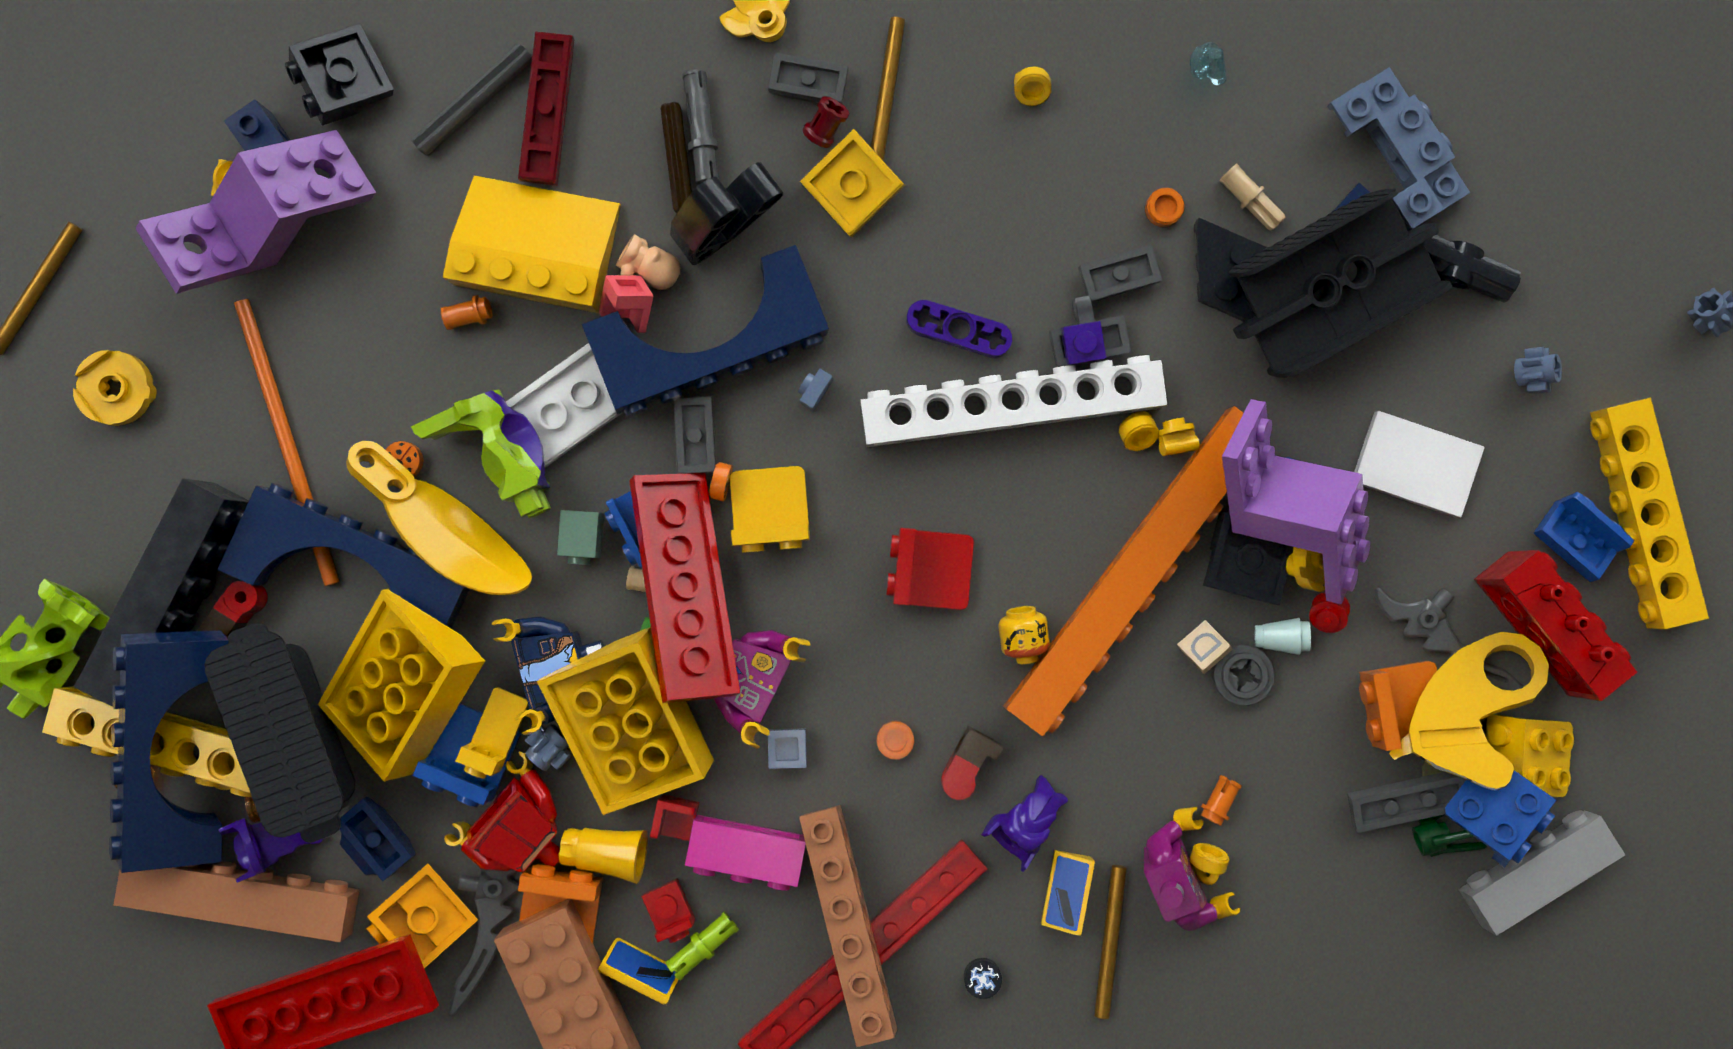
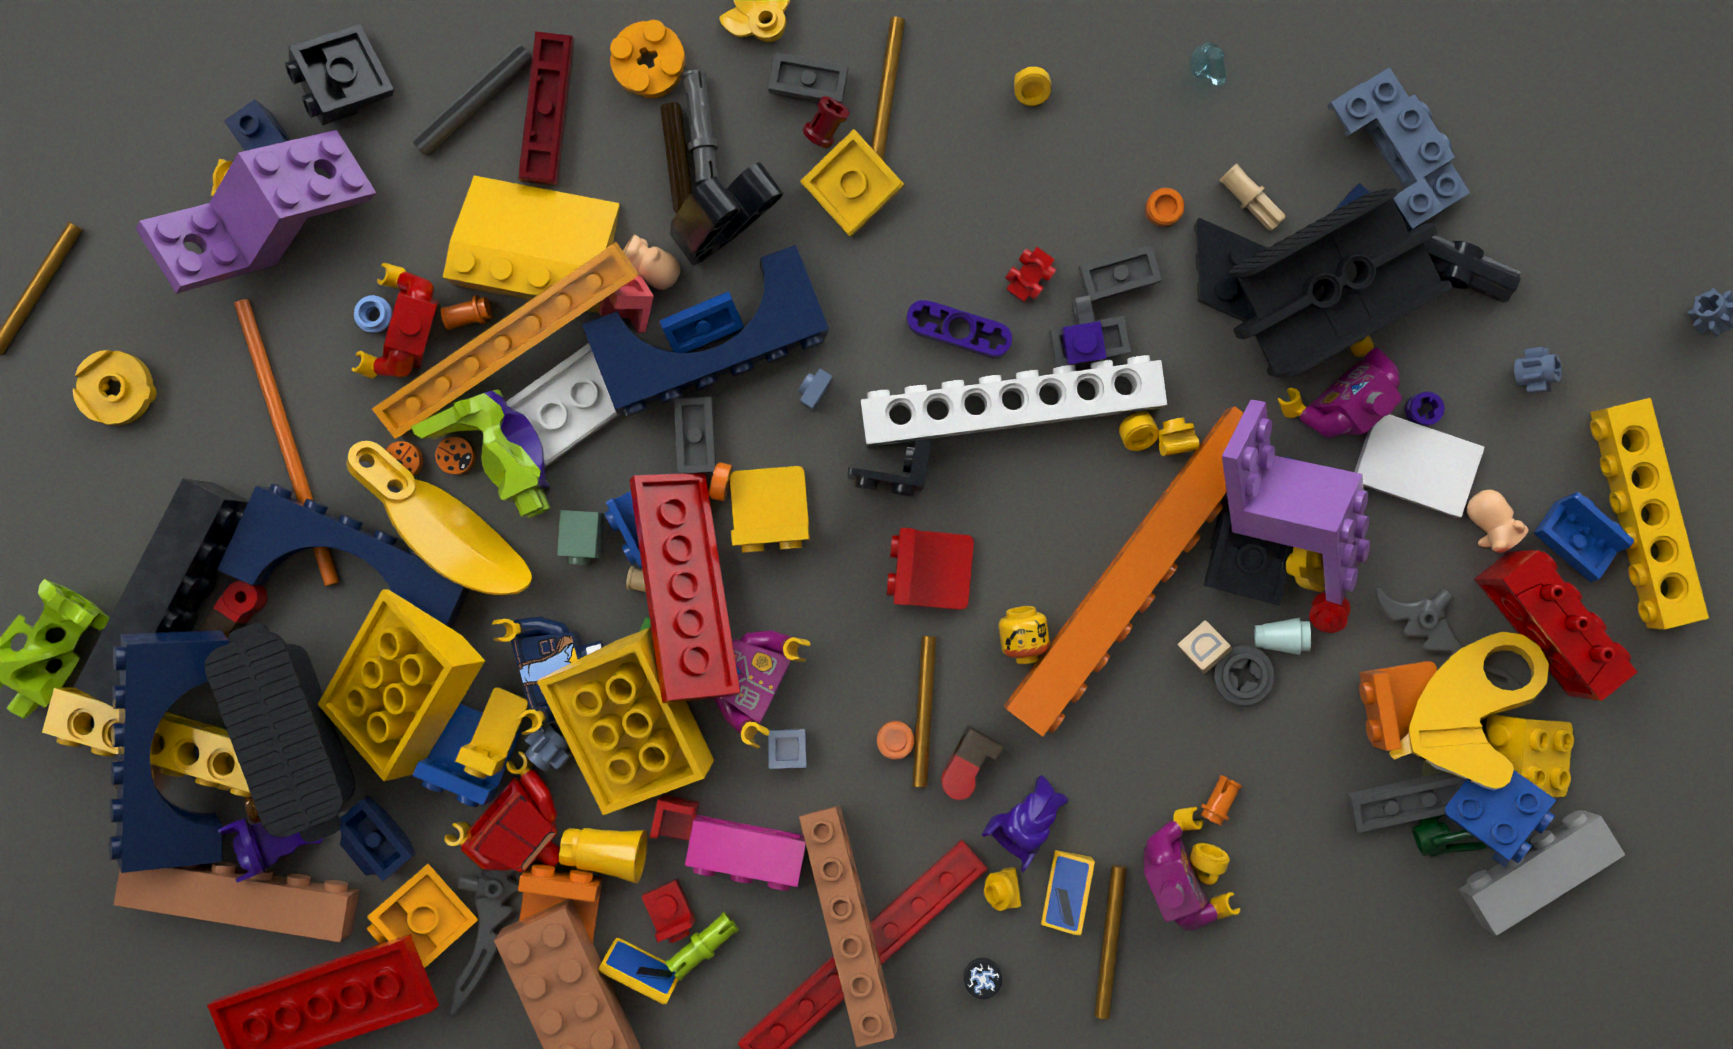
none -> red torso [351,263,439,379]
none -> light blue plate [354,295,393,333]
none -> light orange plate [372,242,639,439]
none -> orange tile [435,437,476,475]
none -> light orange plate [610,20,686,99]
none -> blue plate [660,291,745,353]
none -> black bracket [847,439,931,496]
none -> pearl gold bar [912,636,936,787]
none -> yellow plate [984,867,1021,911]
none -> red piece [1005,247,1057,303]
none -> magenta torso [1278,335,1402,438]
none -> dark purple bush [1405,391,1445,426]
none -> light nougat animal [1467,489,1529,553]

